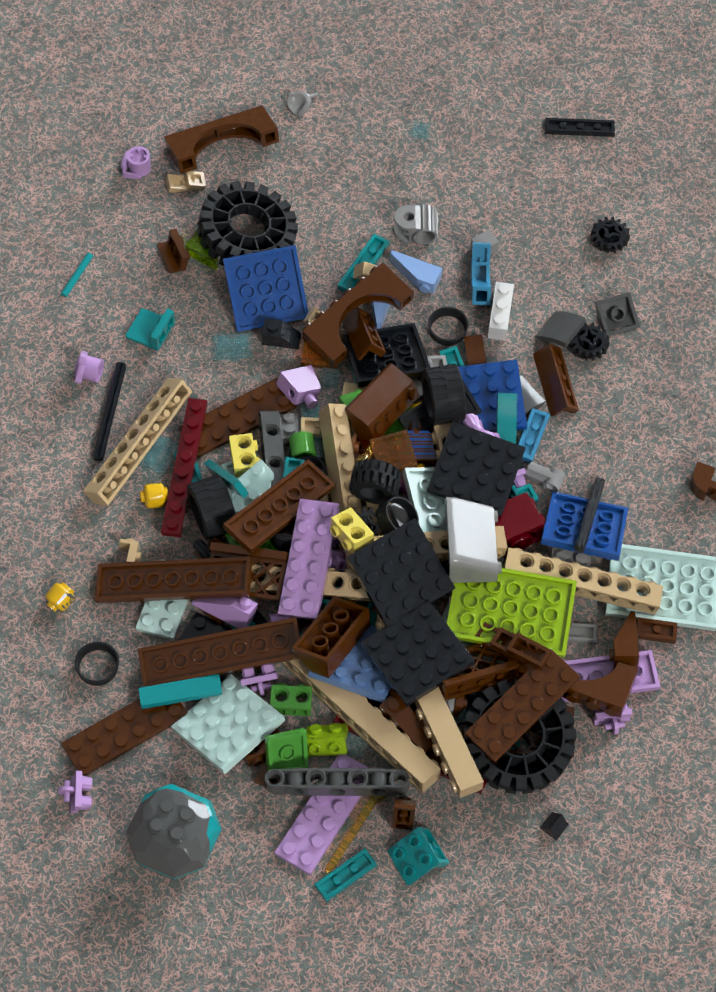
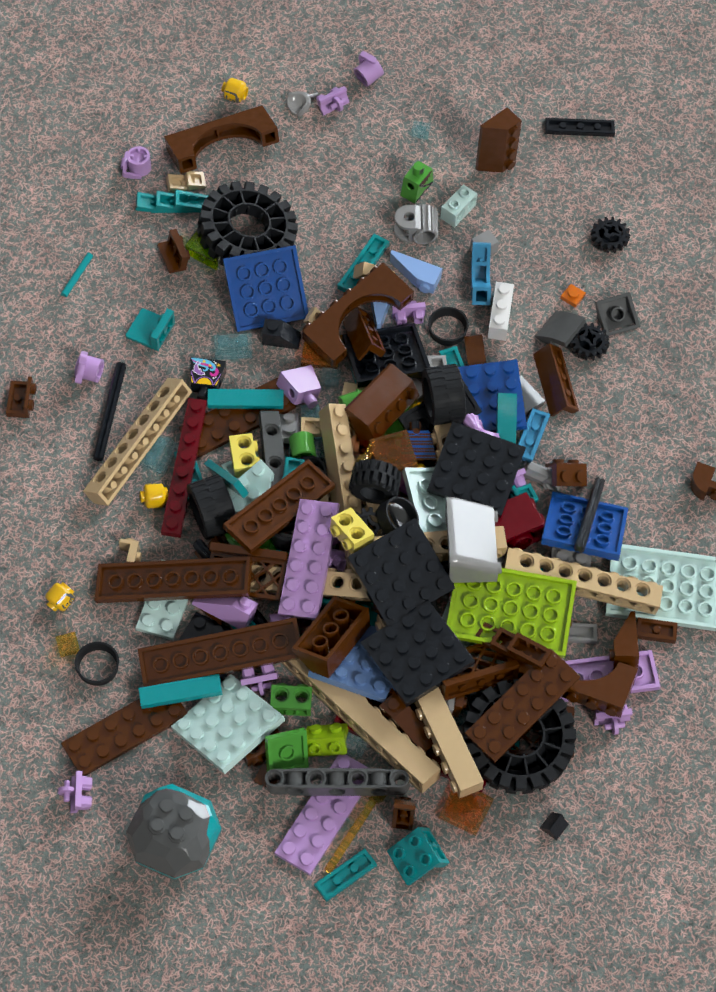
none -> reddish brown bracket [6,376,37,418]
none -> clear yellow plate [56,632,80,658]
none -> teal slope [136,190,208,213]
none -> torso [190,357,227,401]
none -> teal tile [207,389,284,409]
none -> yellow head [221,78,248,103]
none -> lavender hips [316,86,349,116]
none -> lavender piece [354,51,384,87]
none -> lavender hips [392,301,426,326]
none -> bright green torso [400,161,434,204]
none -> clear orange plate [438,790,494,836]
none -> light aqua brick [440,184,477,228]
none -> reddish brown slope [475,107,522,173]
none -> reddish brown bracket [545,459,587,487]
none -> orange plate [560,284,586,308]

